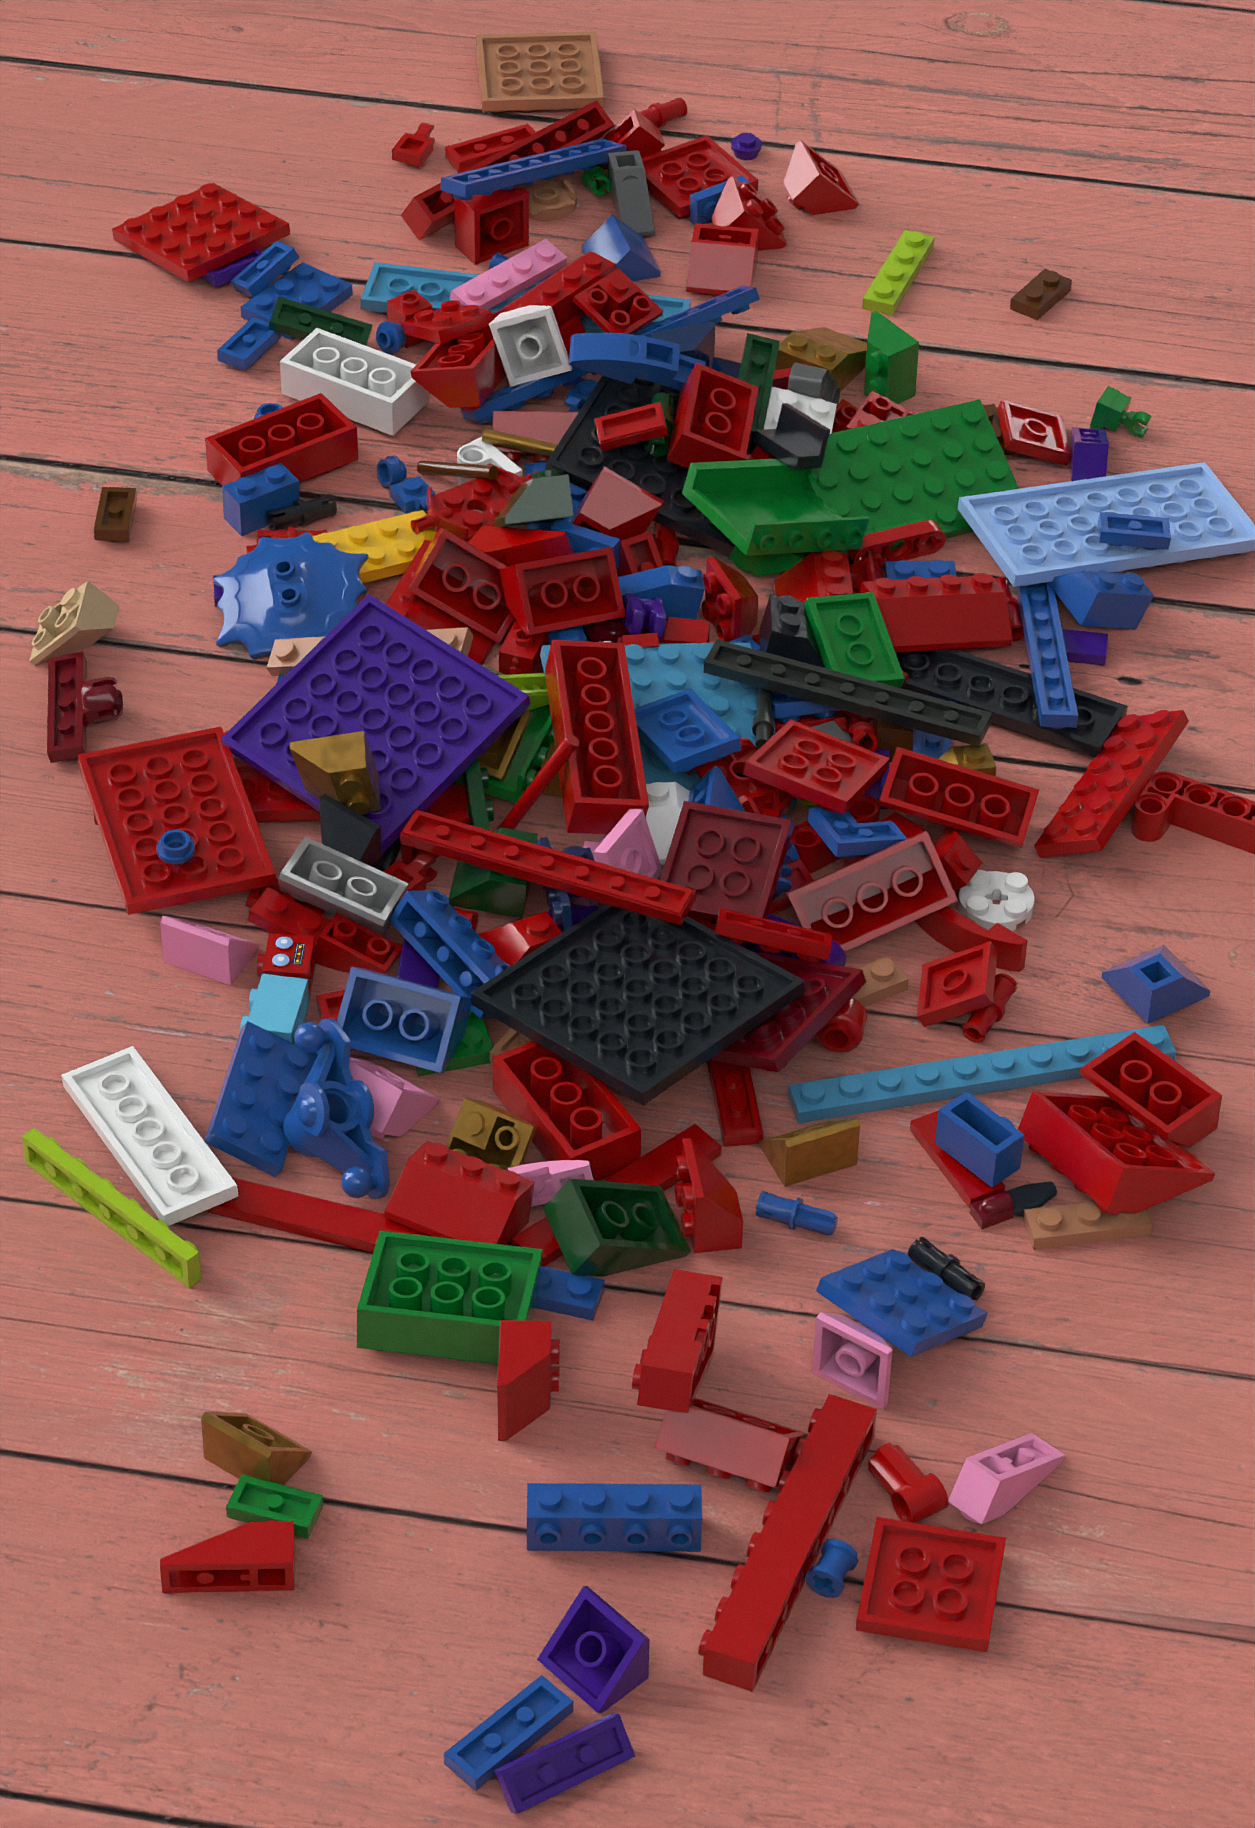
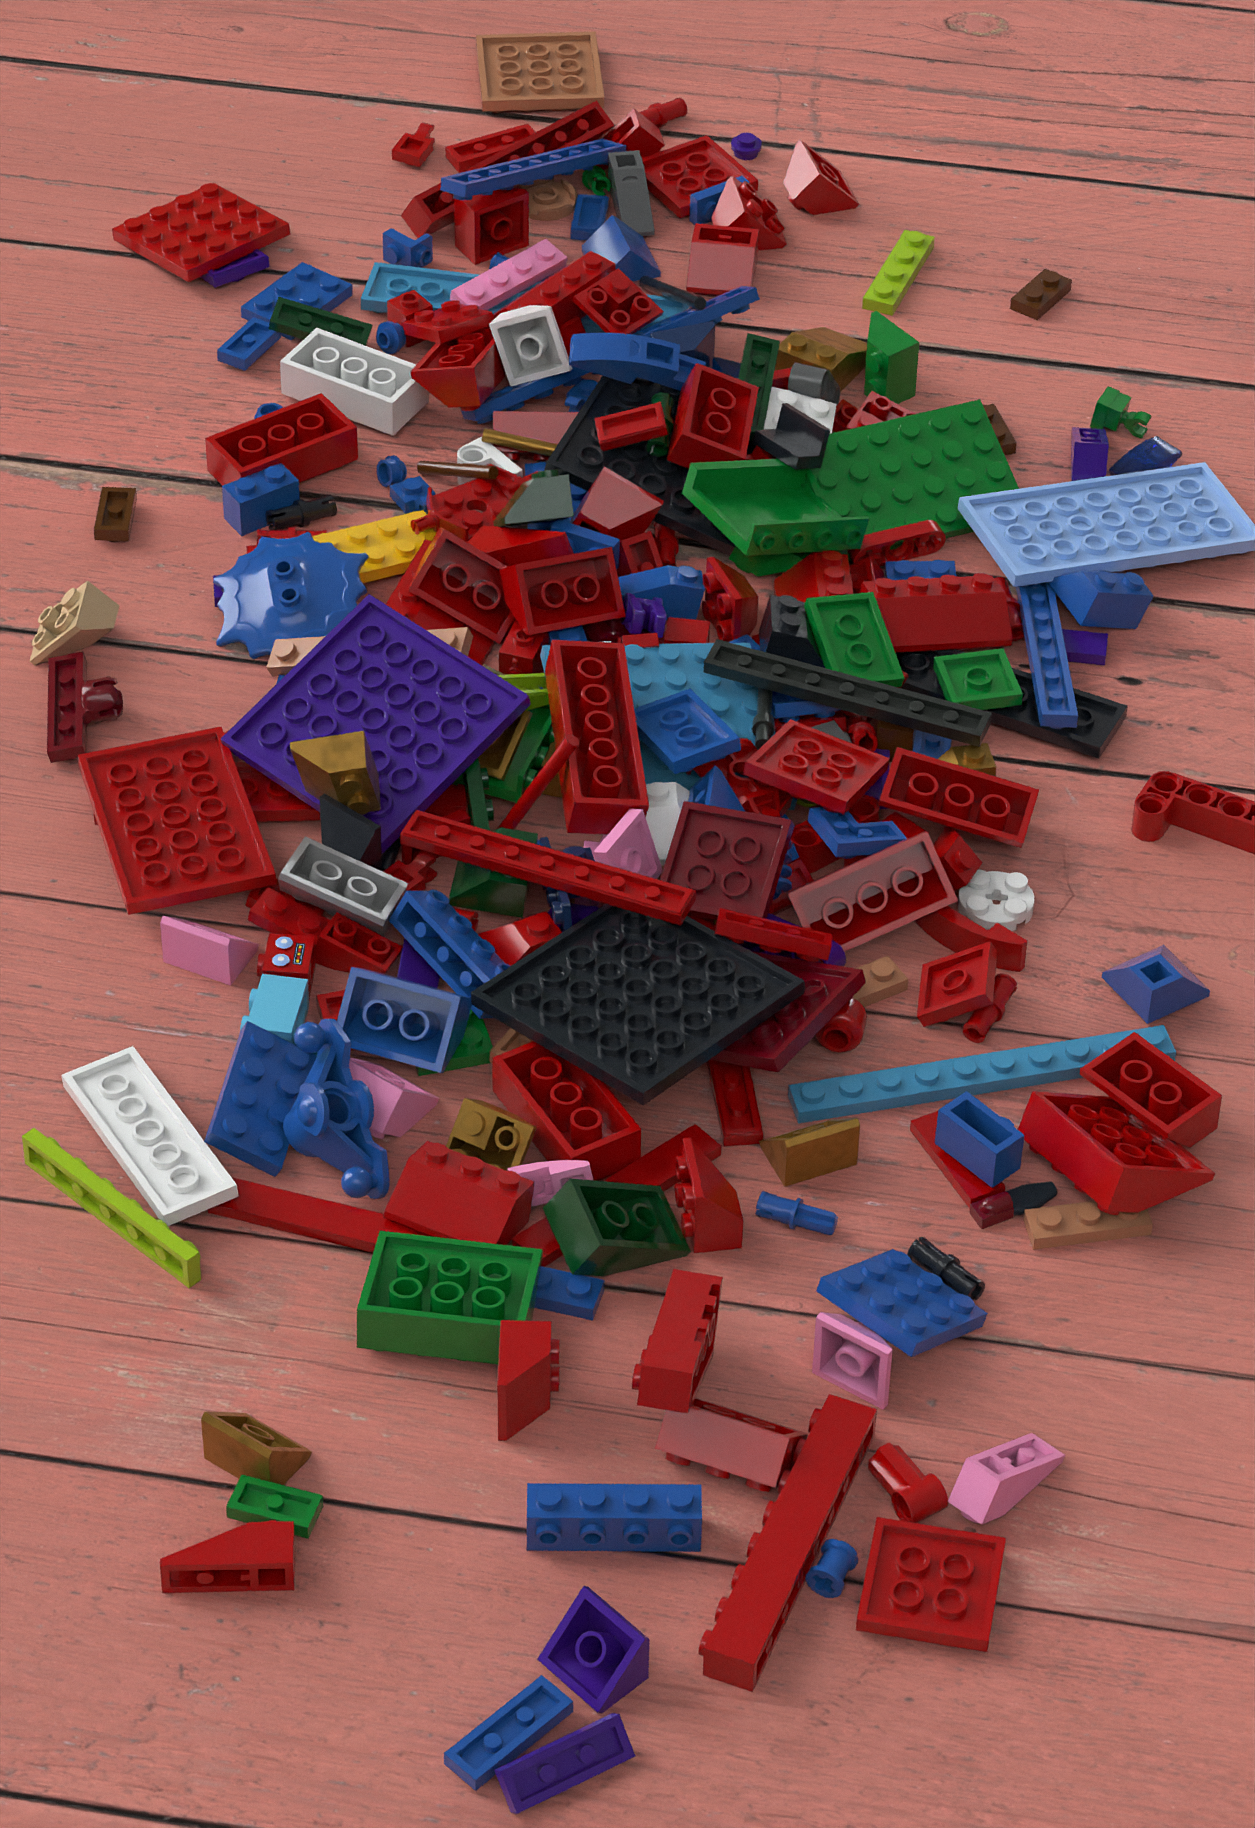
blue plate [157,830,195,864] -> none
blue plate [231,241,300,298] -> none
red plate [997,400,1071,466] -> none
red plate [1034,710,1189,858] -> none
blue plate [1098,512,1171,550] -> none
none -> blue bracket [382,228,433,268]
none -> blue tile [571,194,609,240]
none -> black bar [639,276,706,310]
none -> green plate [933,648,1023,710]
none -> clear blue slope [1109,436,1182,476]

